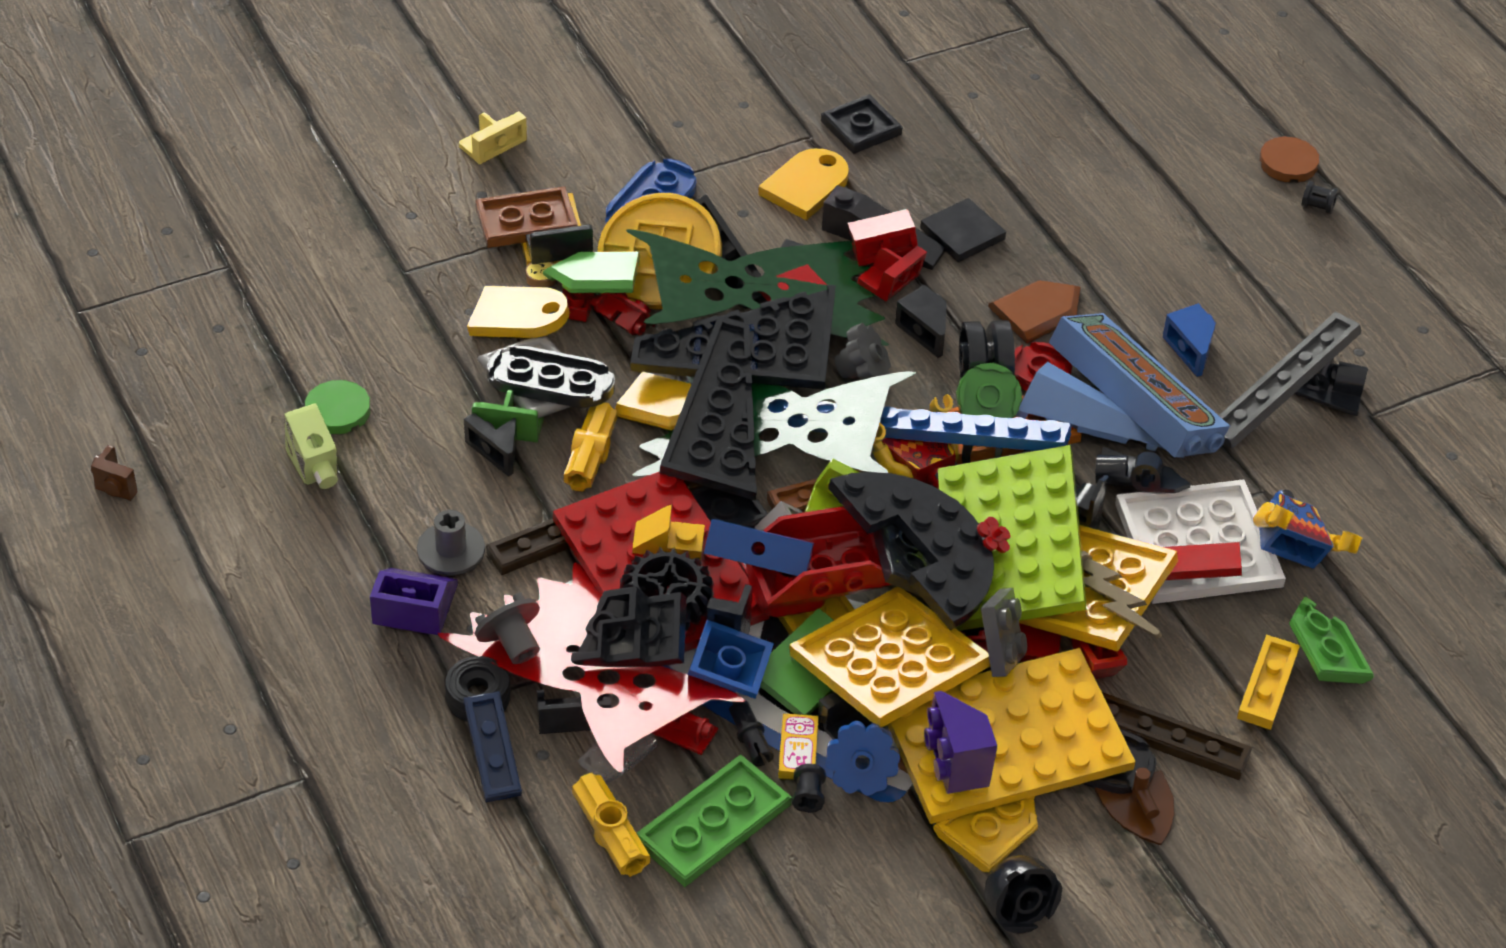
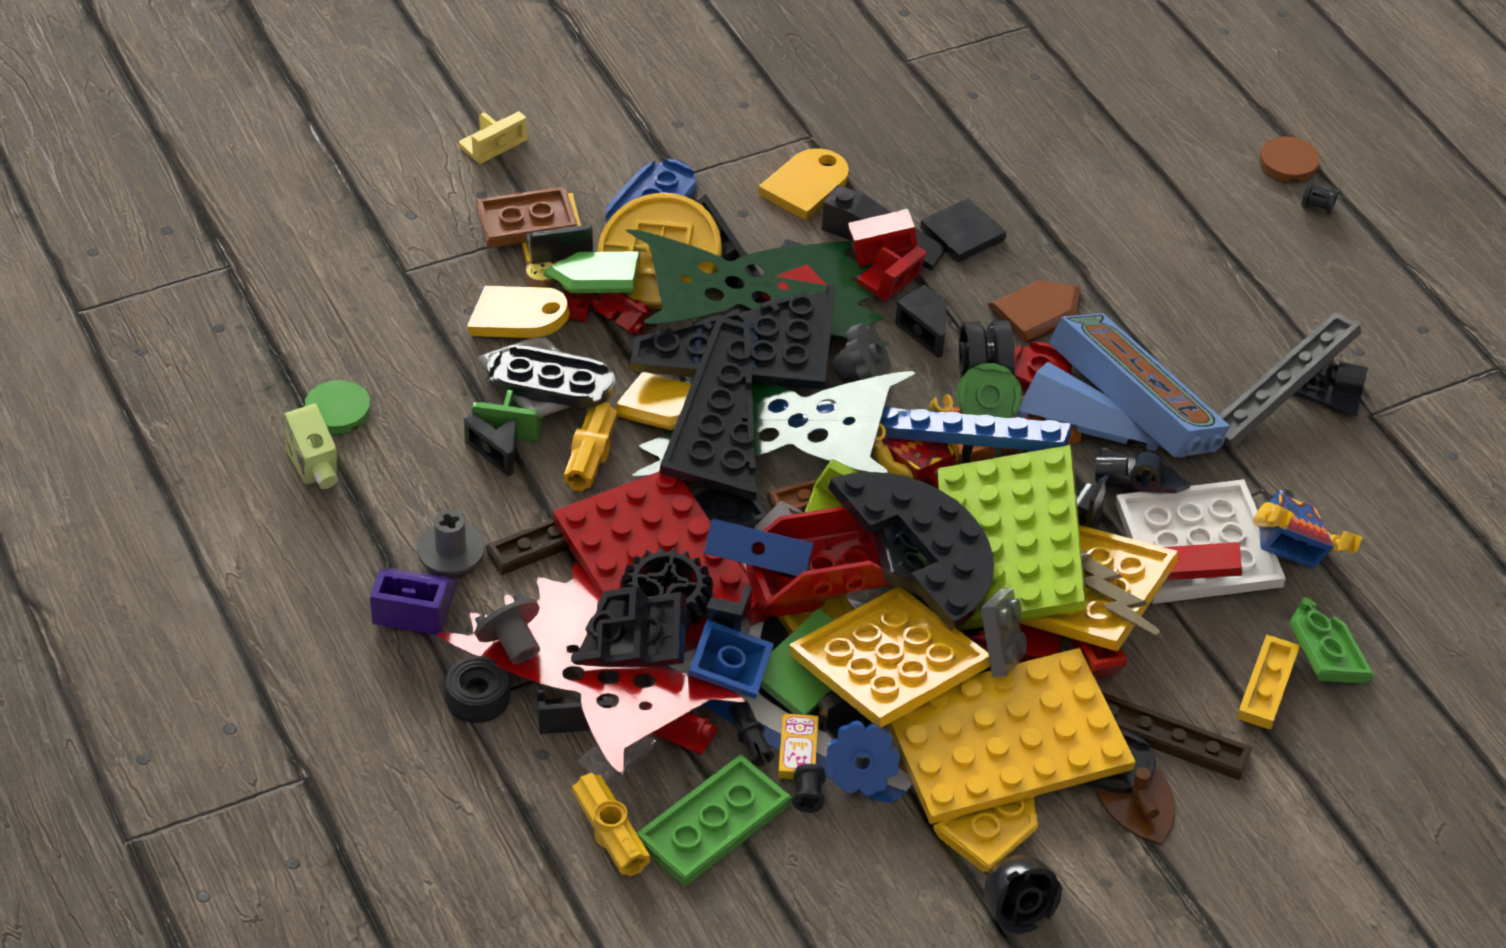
reddish brown bracket [91,445,138,501] -> none
dark blue tile [463,691,522,803] -> none
yellow slope [632,505,705,560] -> none
black tile [821,94,903,154] -> none
dark purple slope [924,691,997,794] -> none
red plant [977,516,1011,553] -> none
blue slope [1162,303,1216,377] -> none

